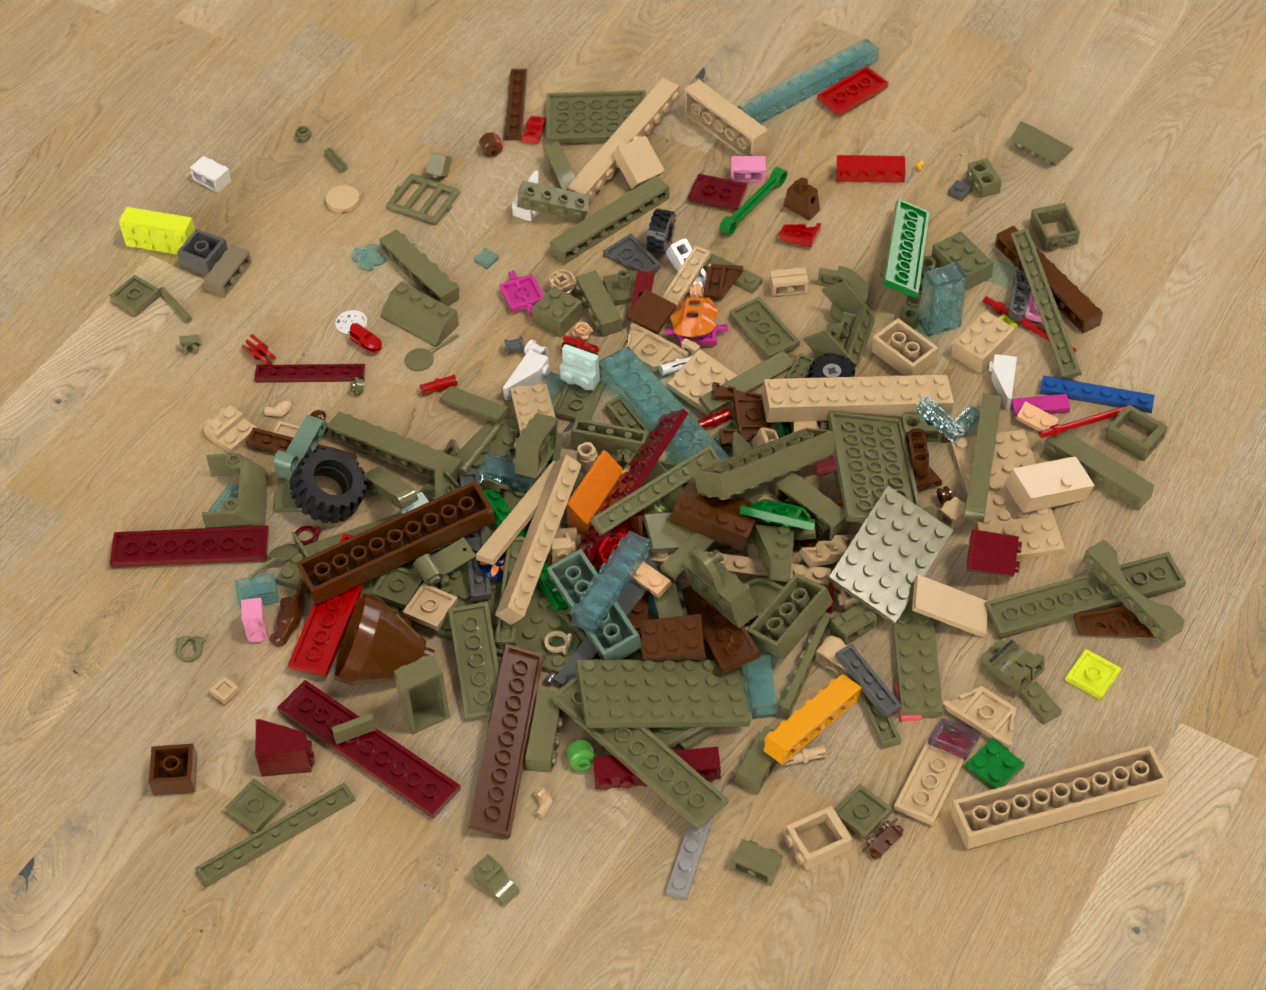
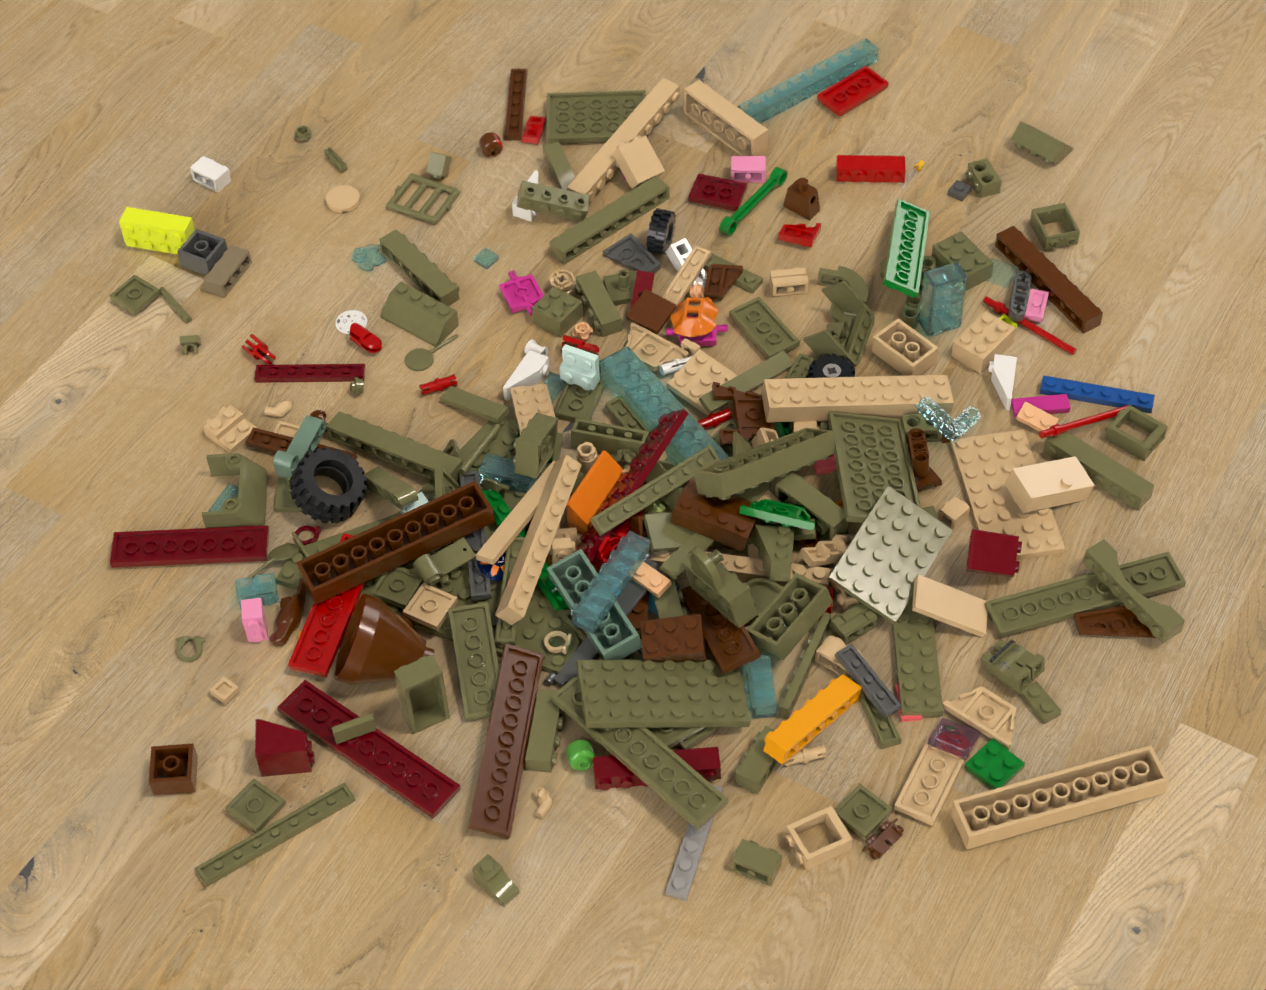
dark grey bush [504,336,524,355] -> none
reddish brown bush [936,486,953,505] -> none
olive beam [964,393,1002,522] -> none
olive plate [1011,228,1082,379] -> none
neon yellow tile [1065,649,1122,700] -> none

